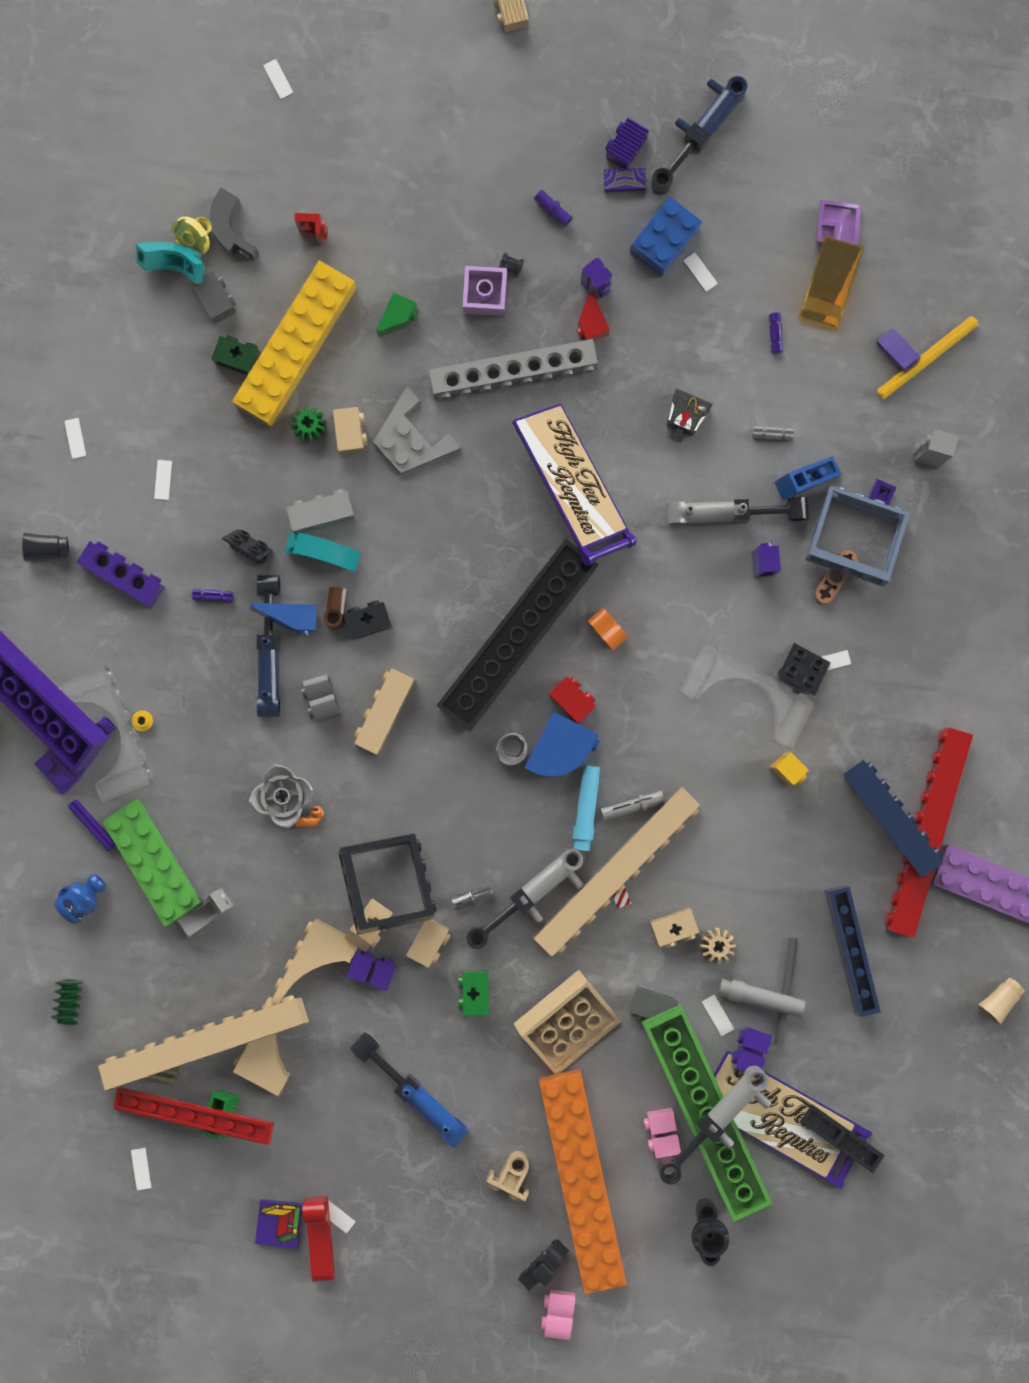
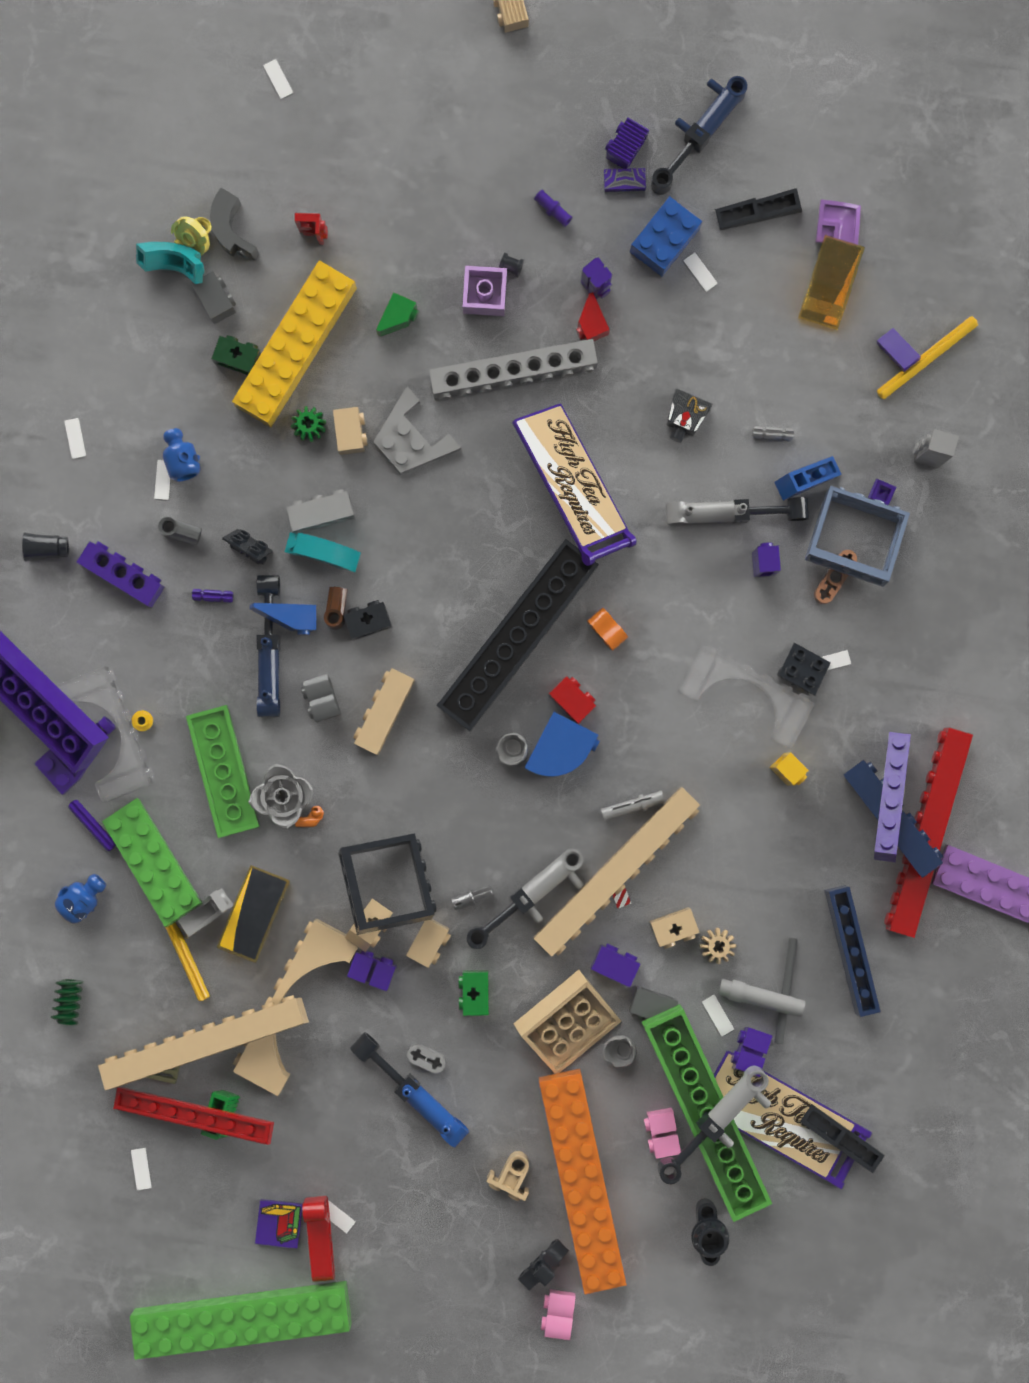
medium azure piece [572,765,600,851] -> none
dark purple axle [769,312,783,354] -> none
tan plant [977,977,1025,1026] -> none
none -> bright green brick [130,1281,352,1360]
none -> dark grey piece [158,517,202,546]
none -> blue piece [163,428,201,482]
none -> yellow axle [165,922,209,1001]
none -> bright green plate [186,705,260,838]
none -> black slope [217,865,290,963]
none -> light grey beam [407,1044,446,1073]
none -> dark purple piece [590,943,641,987]
none -> light grey hair [602,1035,637,1068]
none -> black slope [715,188,802,230]
none -> arch [874,732,911,863]

